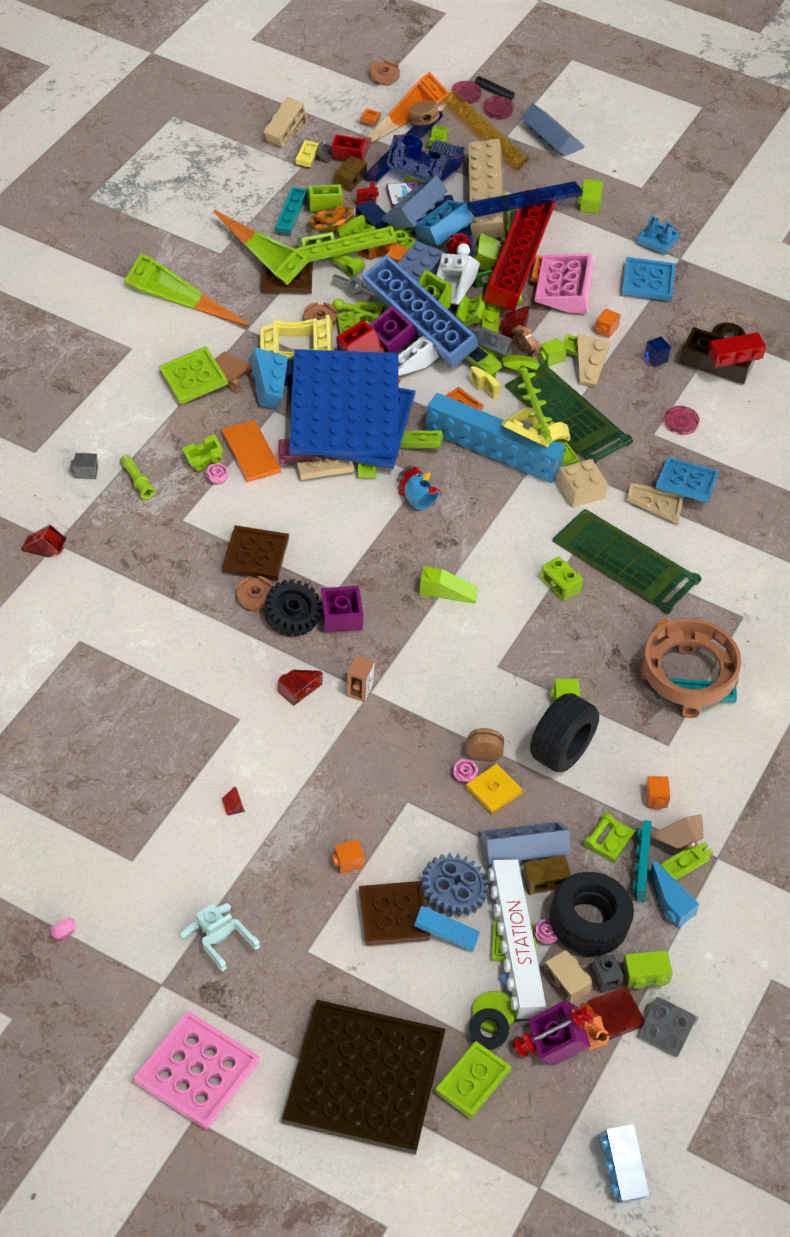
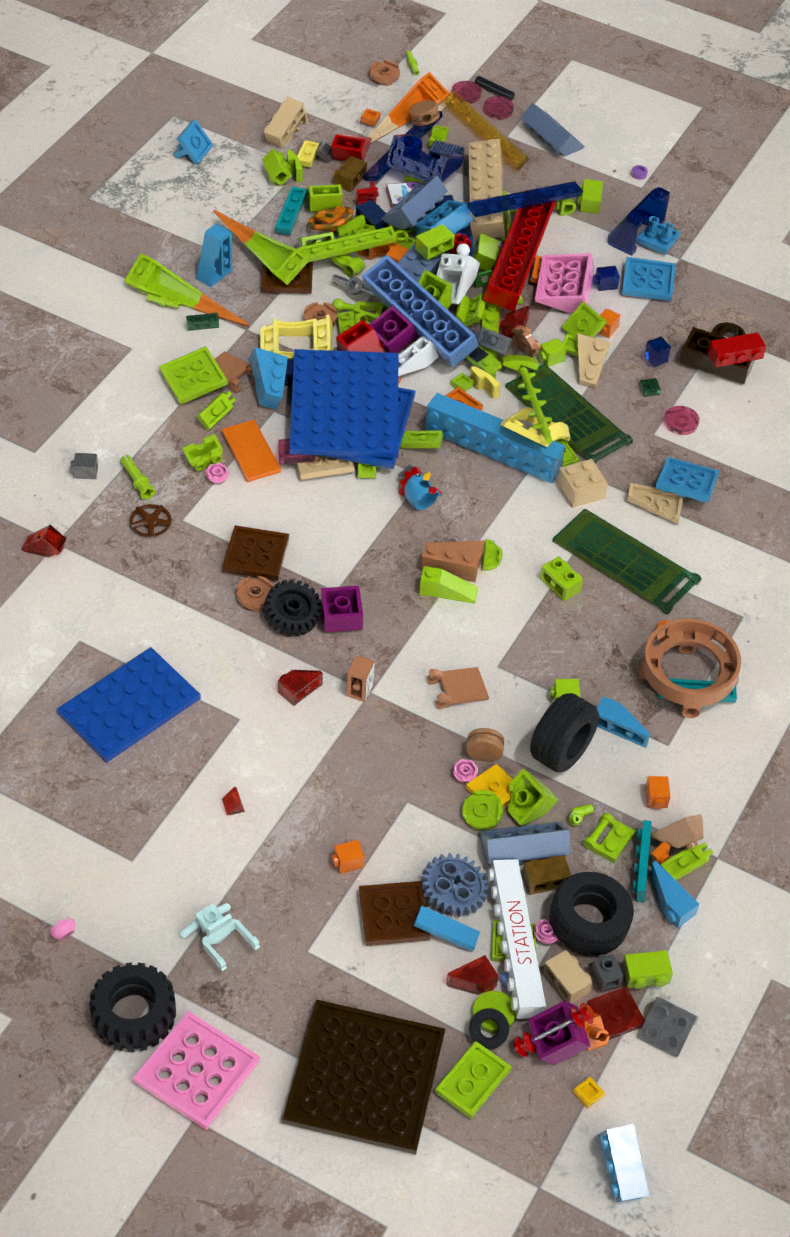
none -> blue plate [57,647,201,763]
none -> black tyre [89,962,176,1052]
none -> reddish brown wheel [130,504,171,537]
none -> lime bar [147,294,180,309]
none -> dark azure bracket [173,119,213,164]
none -> clear green piece [186,313,219,331]
none -> dark azure wedge [196,224,232,287]
none -> lime hinge [196,391,236,430]
none -> lime brick [262,148,292,186]
none -> lime slope [287,149,303,182]
none -> lime bar [406,51,420,75]
none -> lime brick [415,224,455,260]
none -> nougat wedge [421,540,485,582]
none -> nougat flag [427,667,489,709]
none -> clear red slope [446,955,499,995]
none -> lime tile [450,372,475,392]
none -> lime tile [462,790,504,831]
none -> lime tile [482,539,503,571]
none -> lime slope [508,768,558,826]
none -> lime plate [555,194,576,216]
none -> lime plate [561,301,607,338]
none -> lime arm [569,804,594,826]
none -> yellow tile [573,1077,605,1109]
none -> clear blue brick [593,266,620,291]
none -> dark azure slope [597,696,650,748]
none -> clear blue windscreen [607,187,670,256]
none -> medium lavender tile [631,165,648,180]
none -> clear green plate [639,378,661,397]
none -> orange plate [648,841,671,867]

